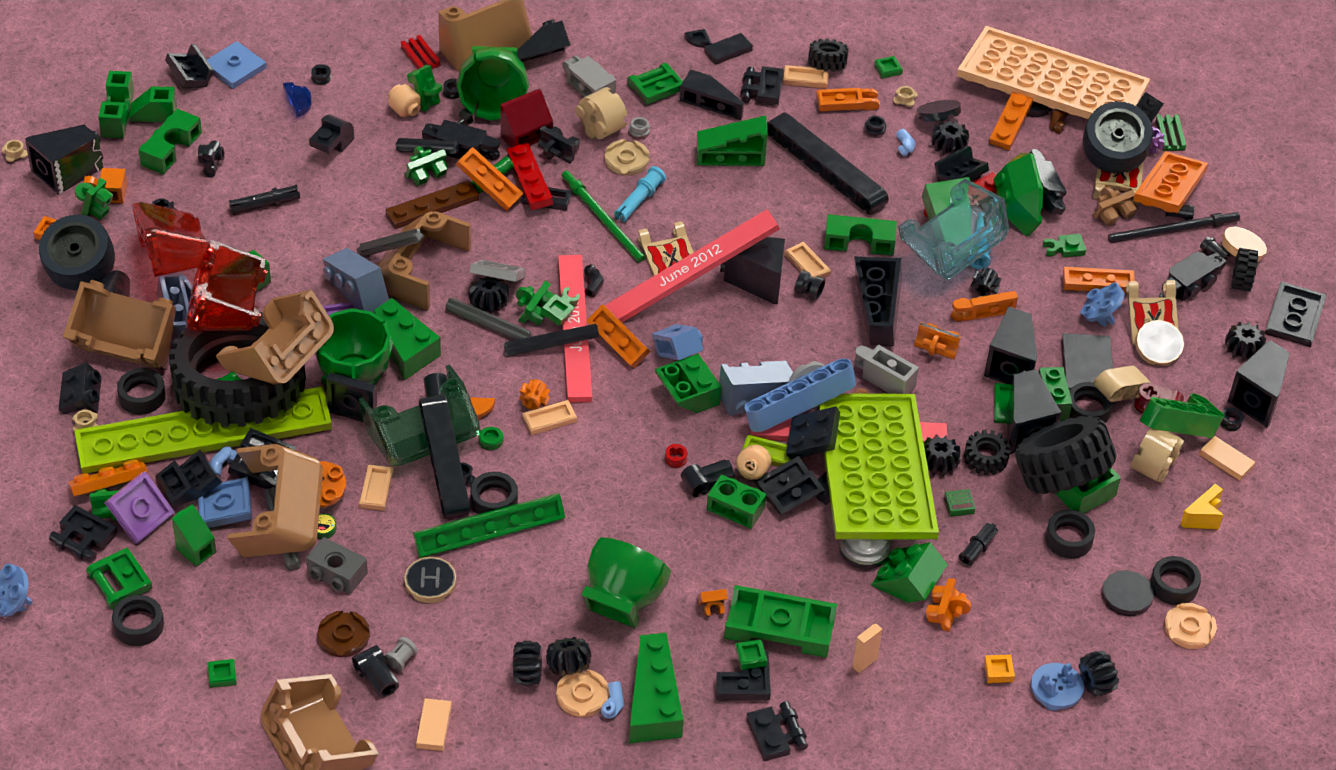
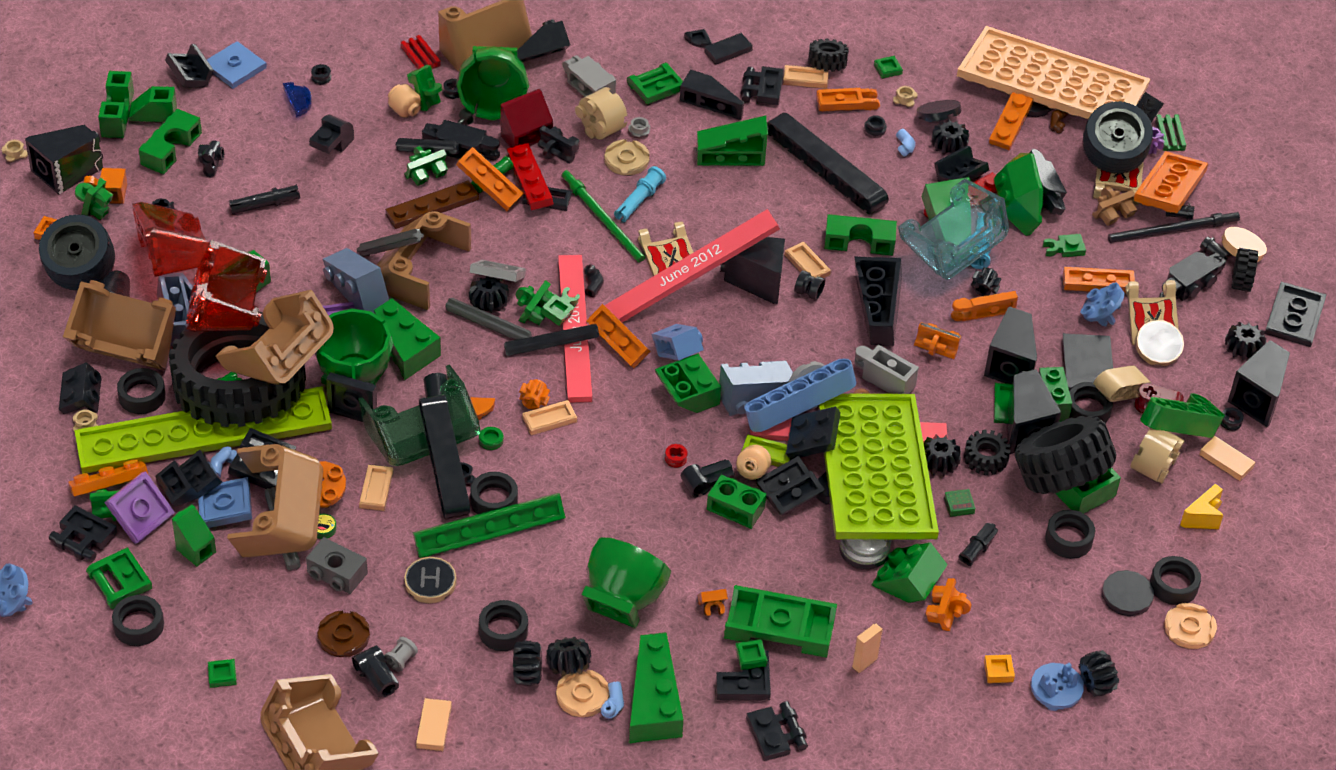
none -> black tyre [479,600,528,651]

